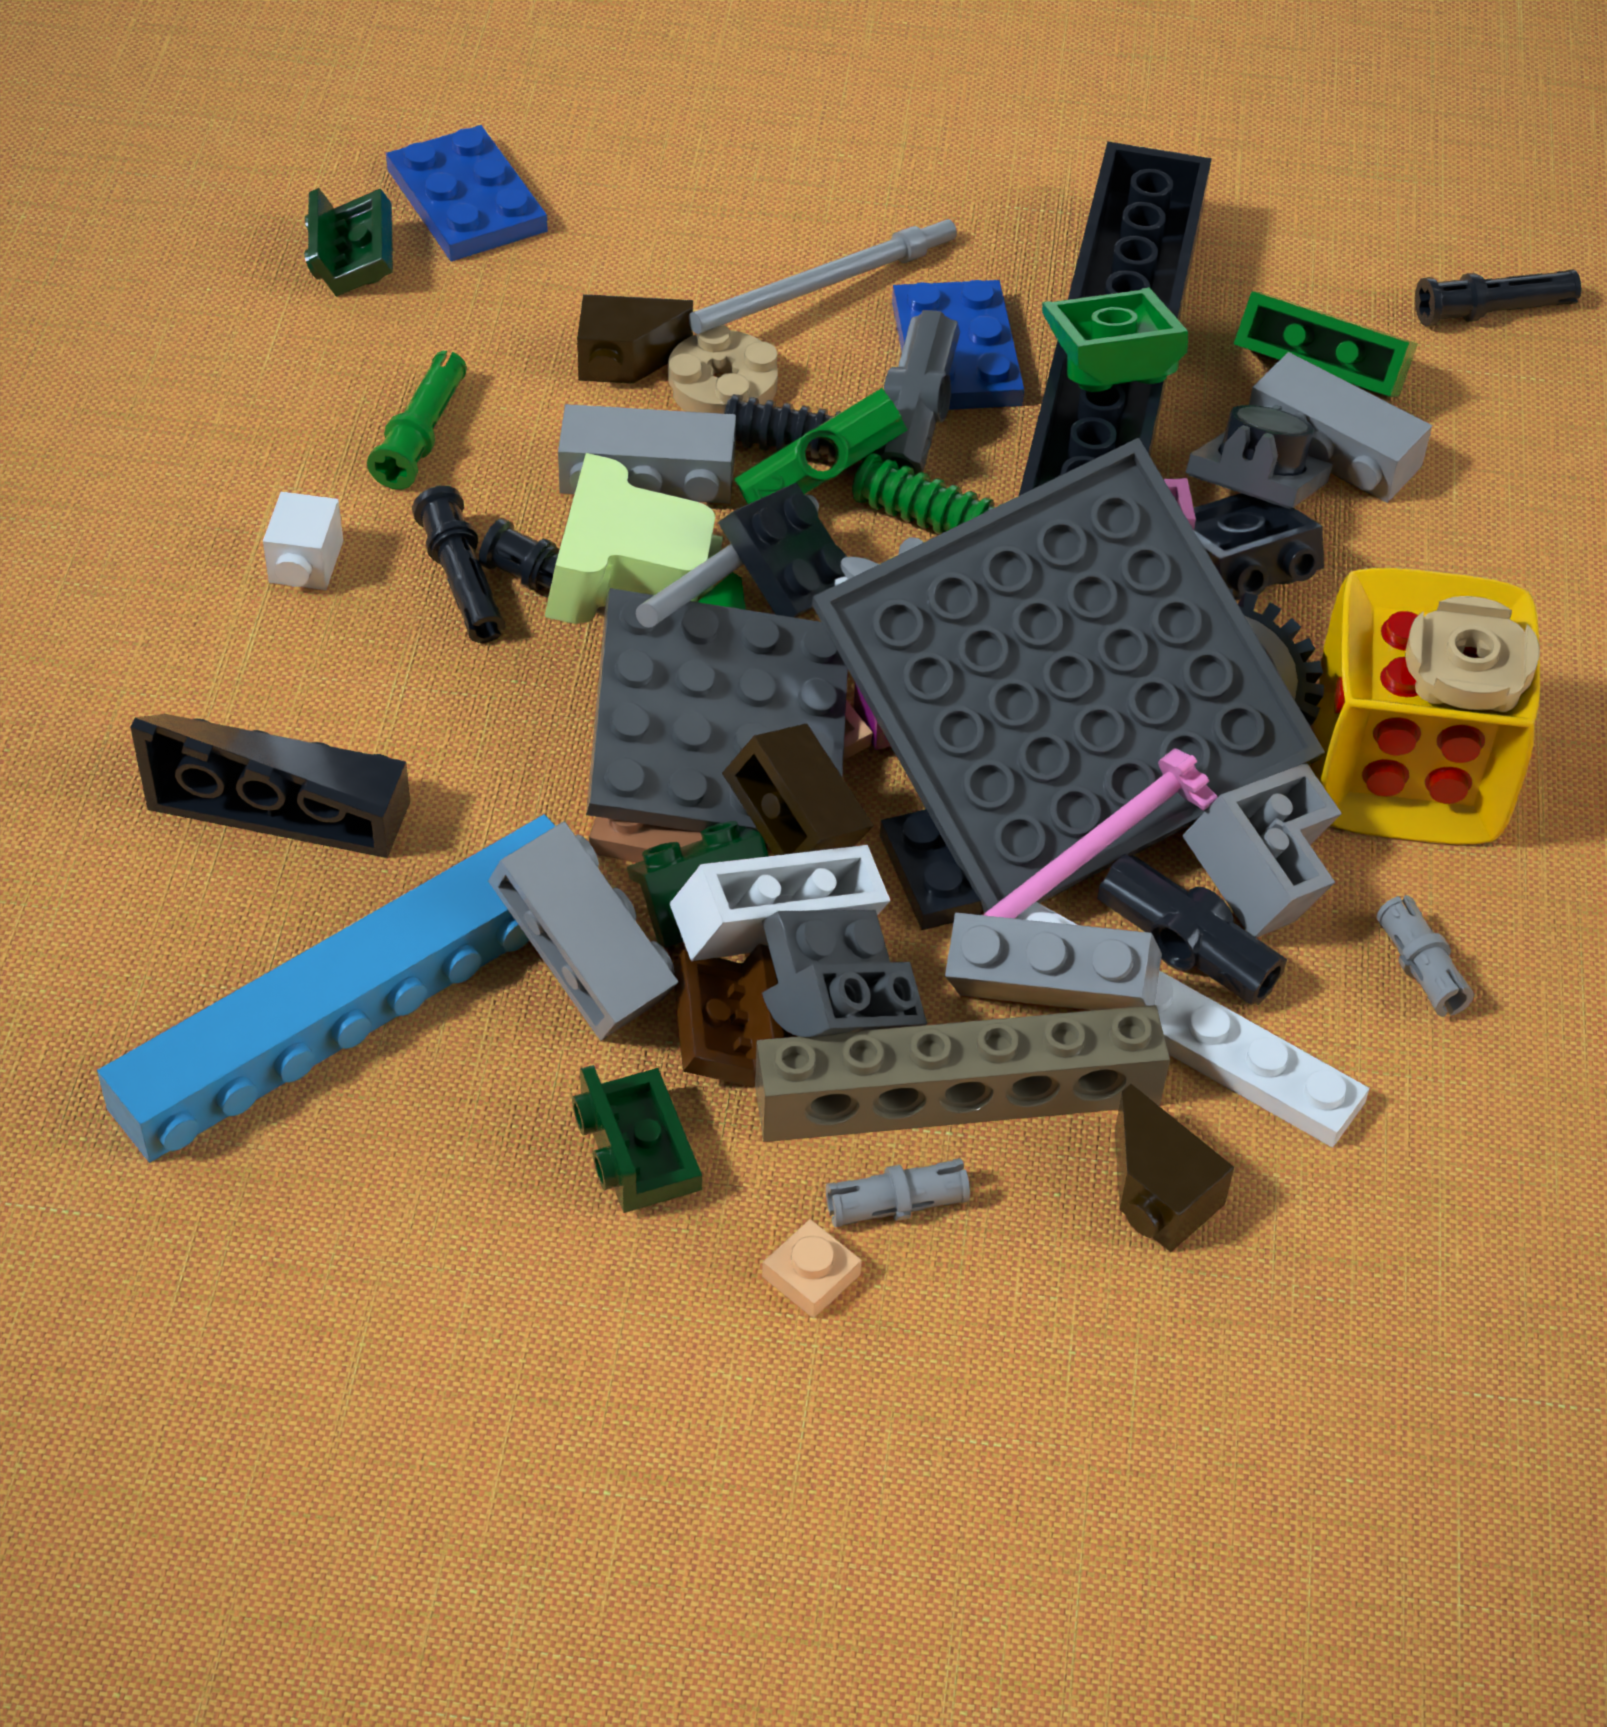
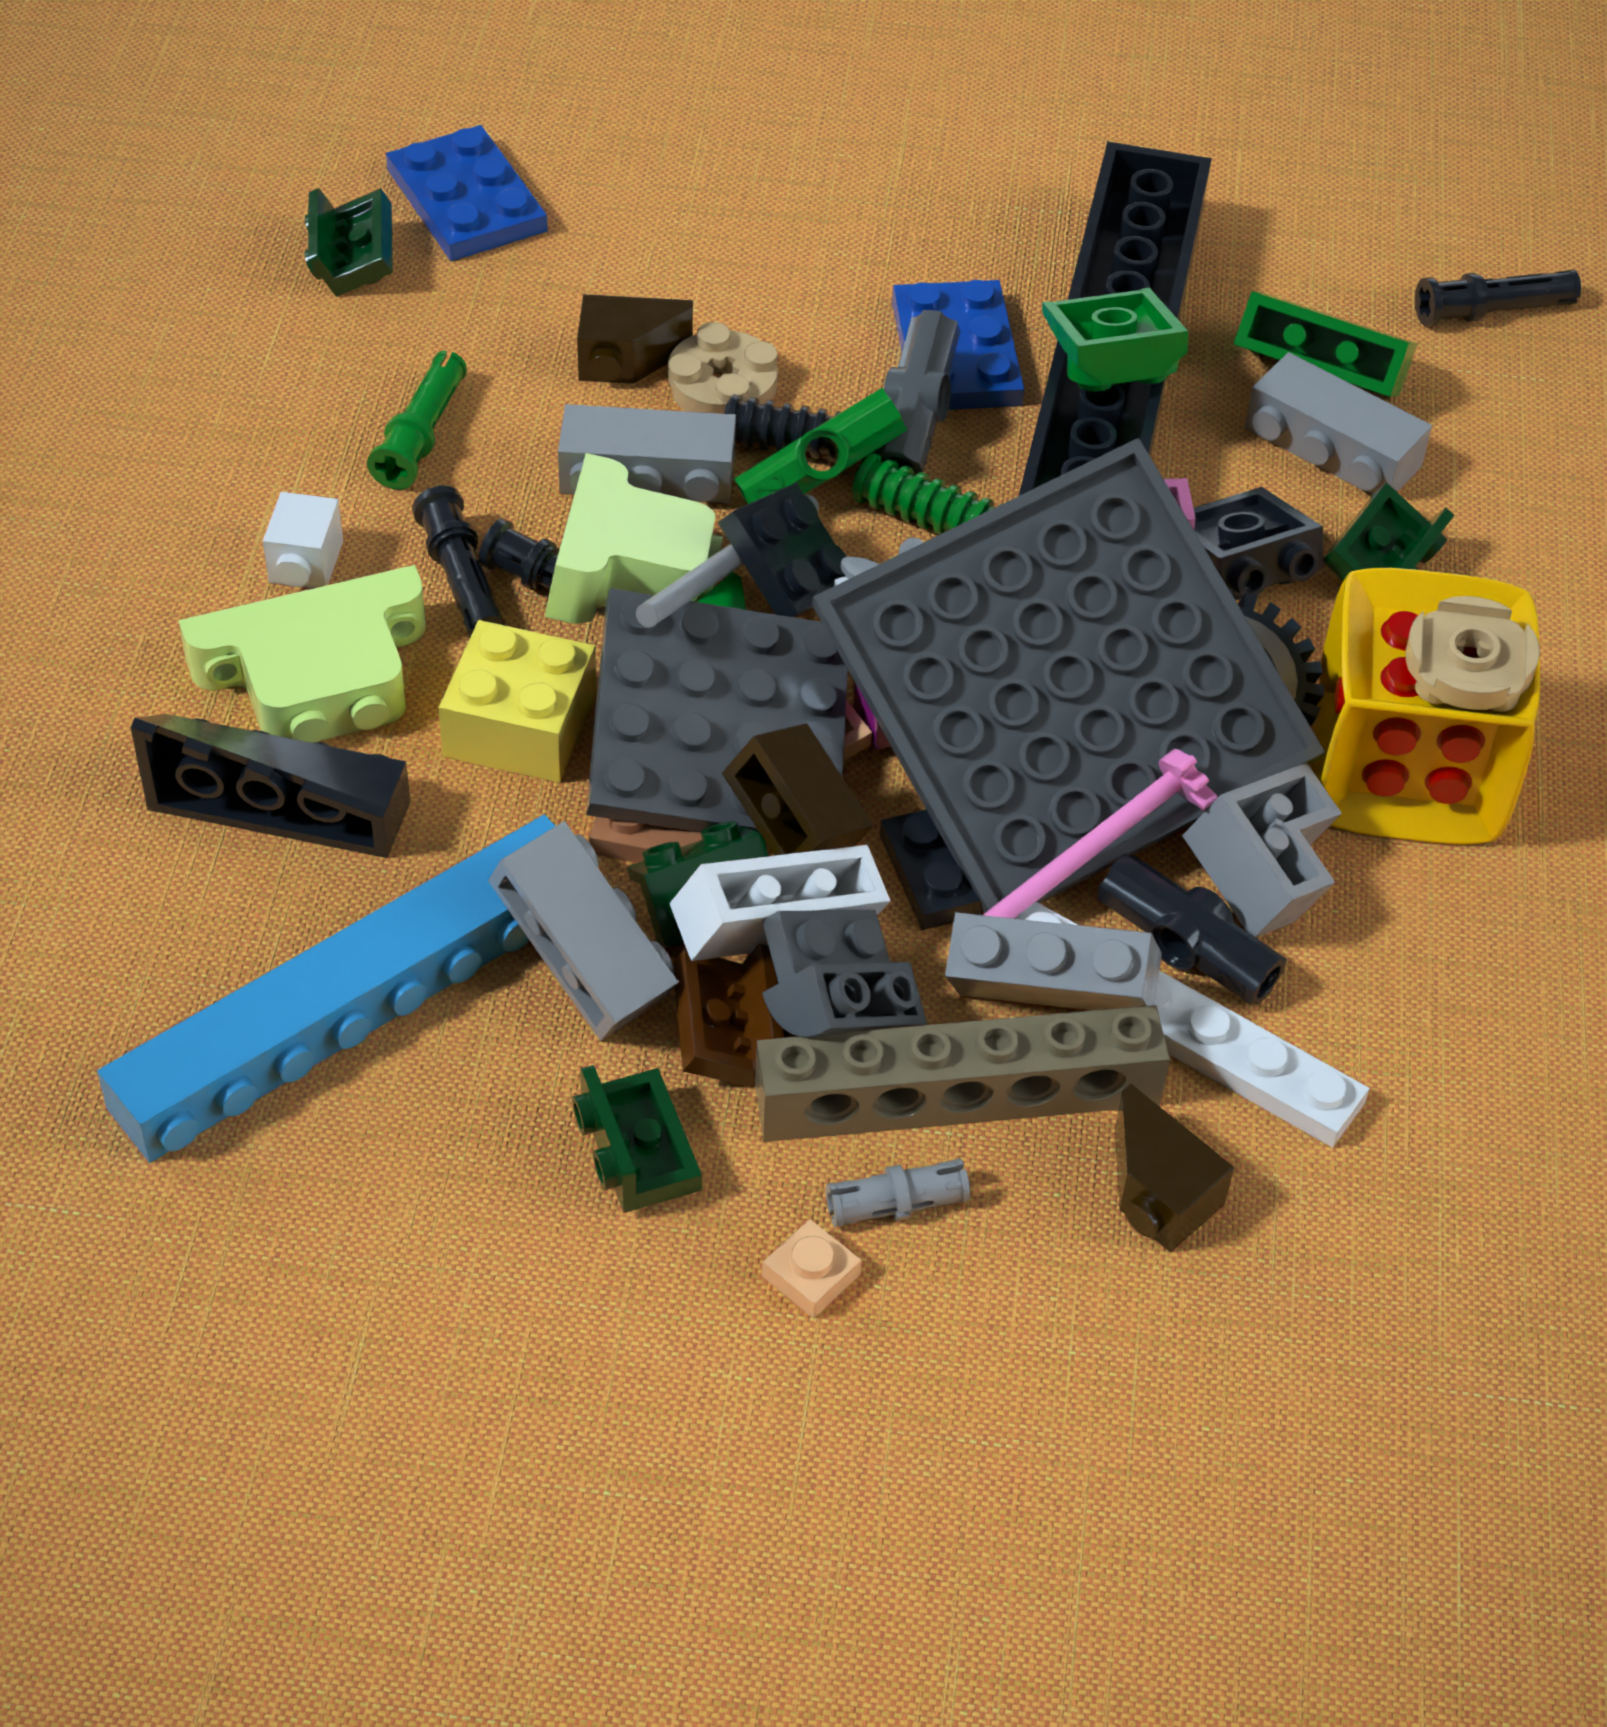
light grey bar [688,219,957,334] -> none
dark grey piece [1186,405,1333,509] -> none
light grey pin [1377,895,1474,1017] -> none
none -> yellowish green brick [179,565,426,743]
none -> light yellow brick [438,620,597,783]
none -> dark green bracket [1324,482,1454,581]

